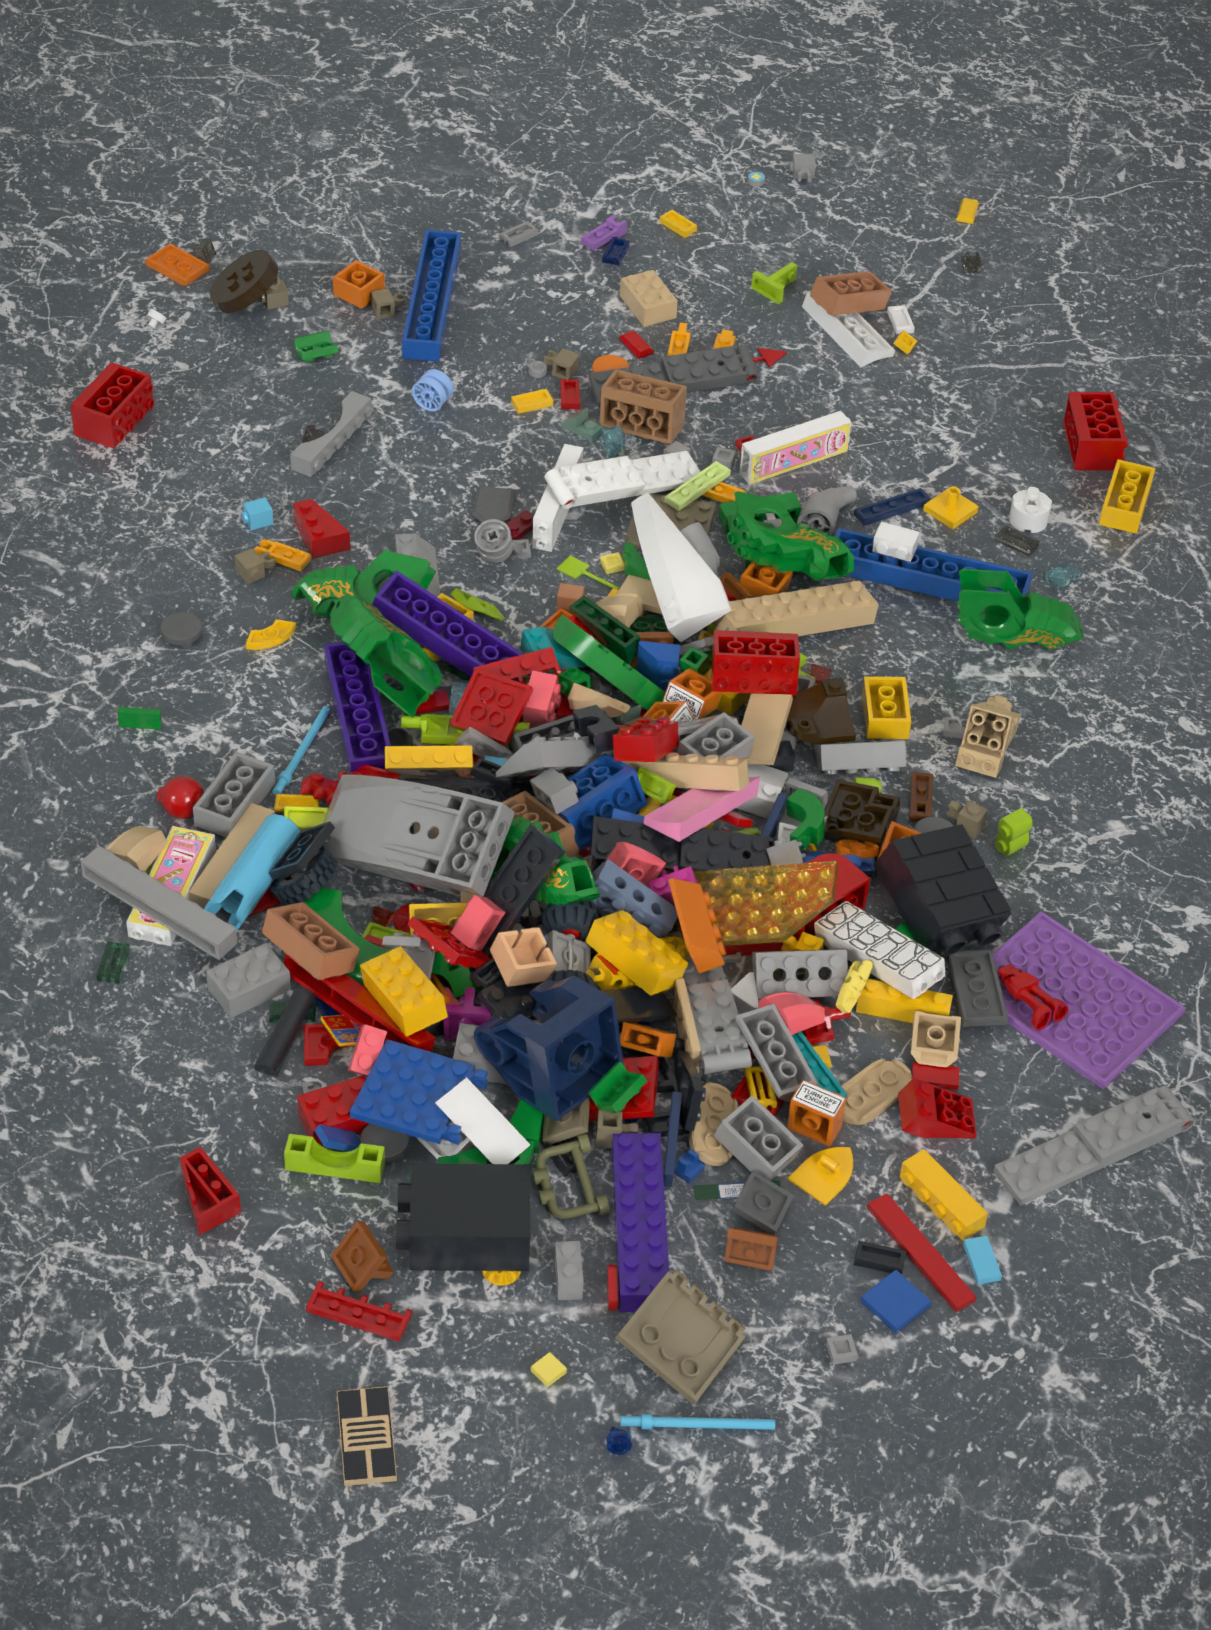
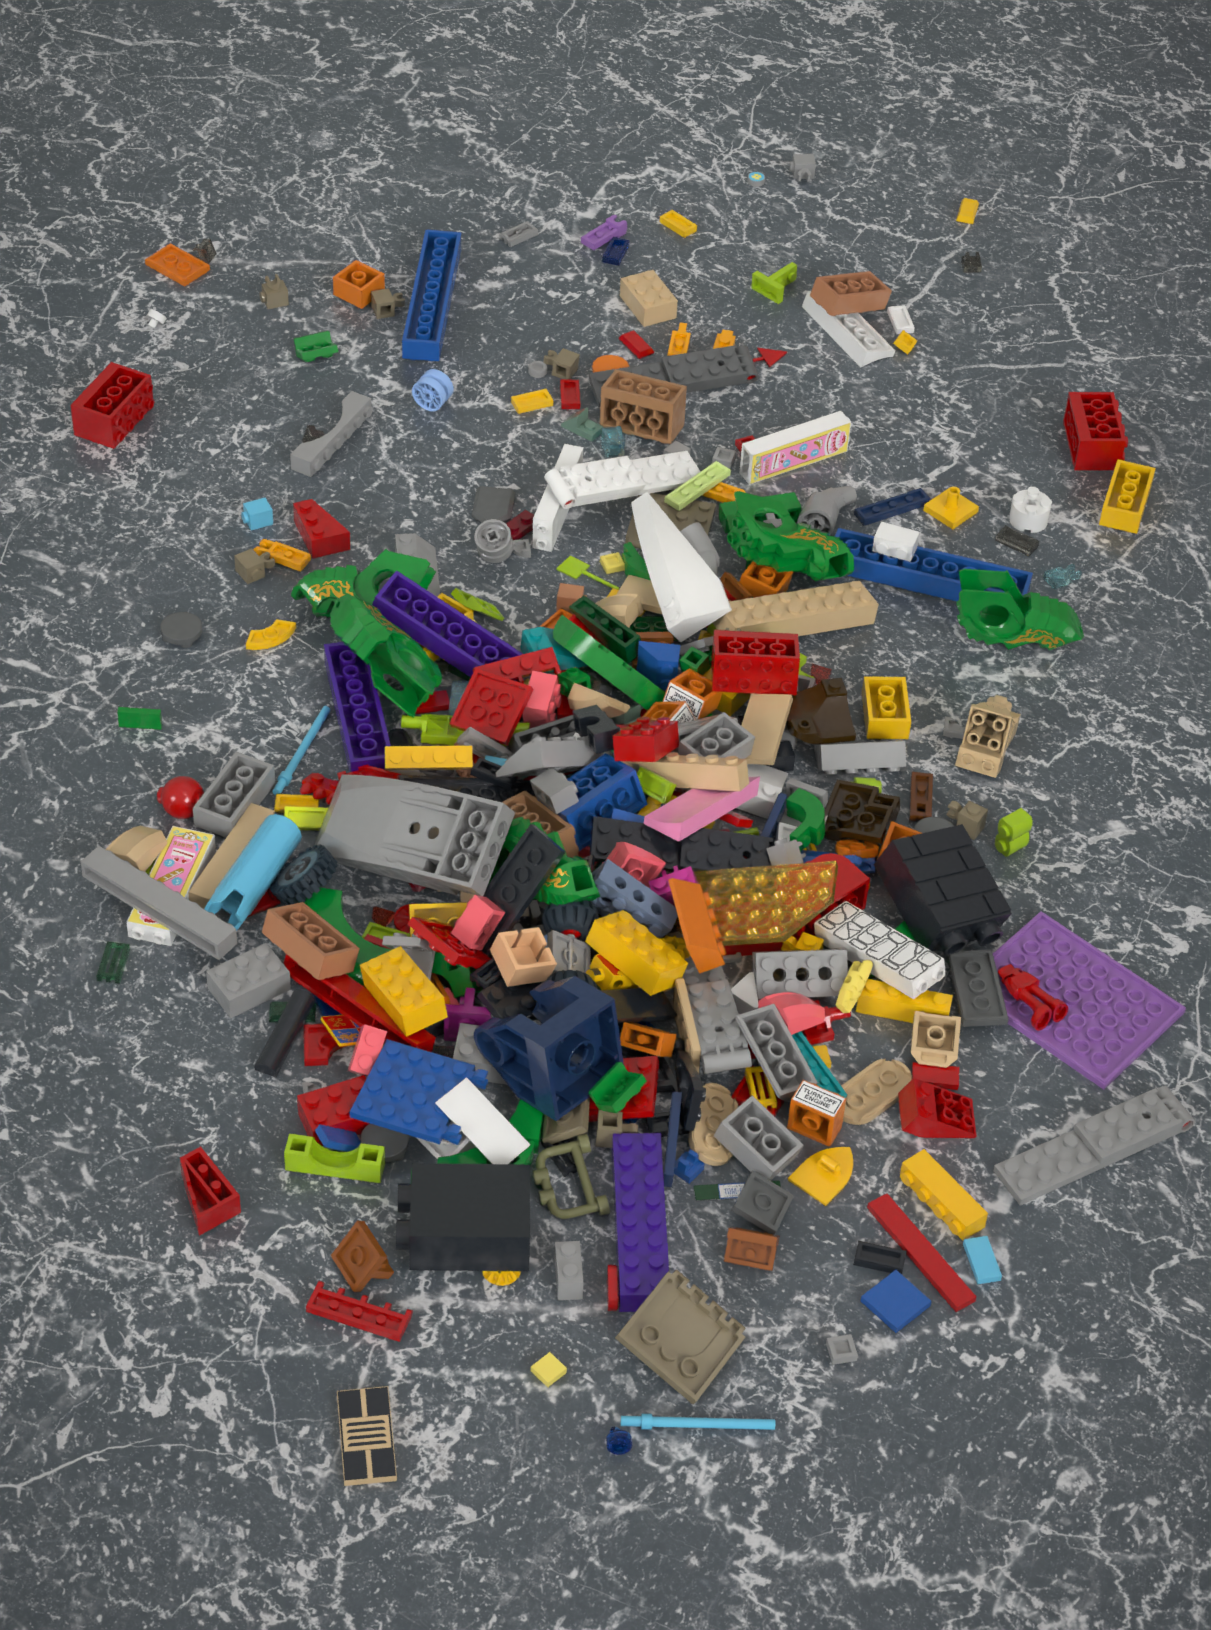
dark brown brick [210,250,279,313] -> none
black plate [268,821,335,880] -> none

